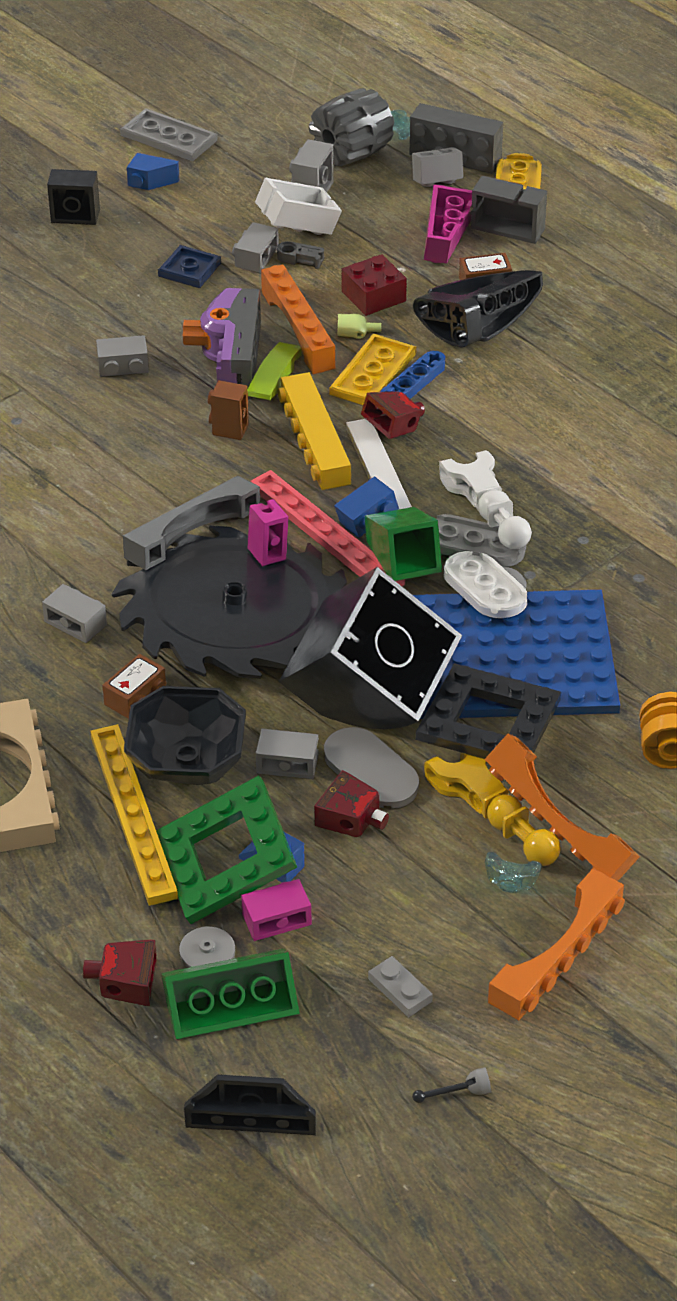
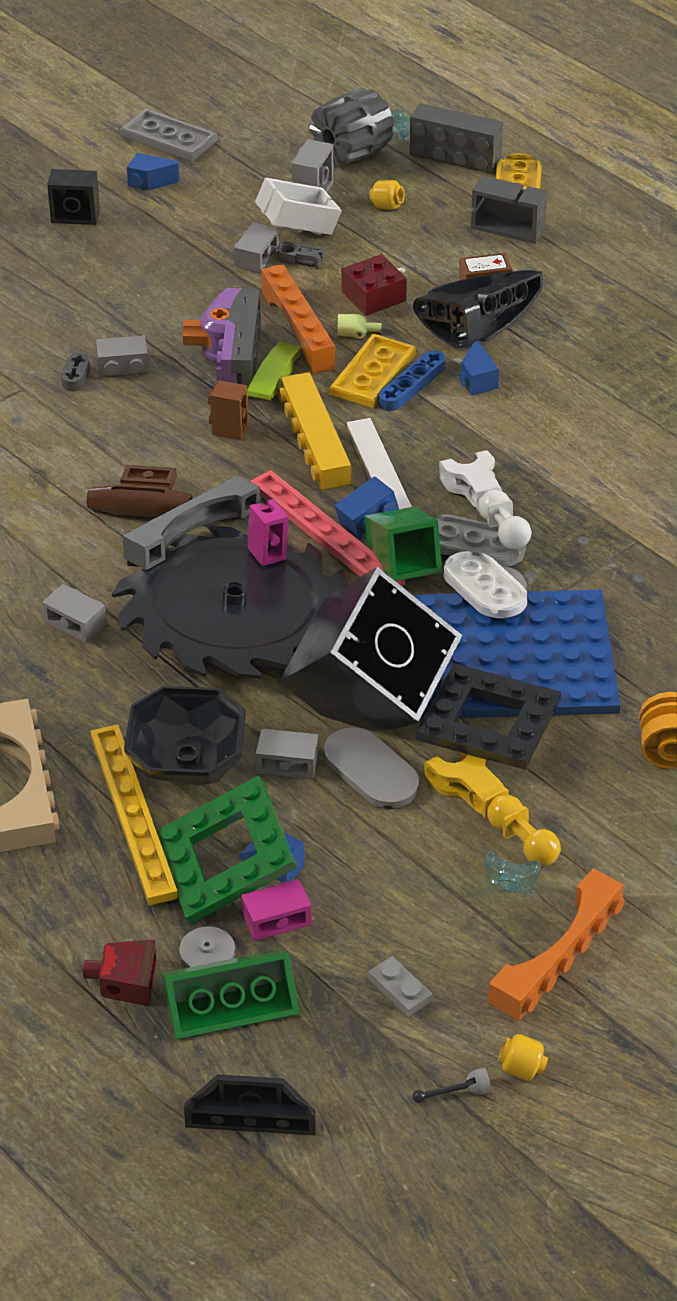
brick [102,654,166,719] -> none
dark blue tile [158,245,222,288] -> none
dark red torso [314,770,389,838] -> none
dark red torso [361,391,425,439] -> none
light grey brick [412,147,463,187] -> none
dark pink wedge [423,184,473,264] -> none
orange arch [484,733,640,881] -> none
none -> dark grey beam [61,353,90,391]
none -> reddish brown plate [86,465,193,518]
none -> yellow head [369,180,405,210]
none -> blue slope [459,341,499,396]
none -> yellow head [498,1034,548,1081]

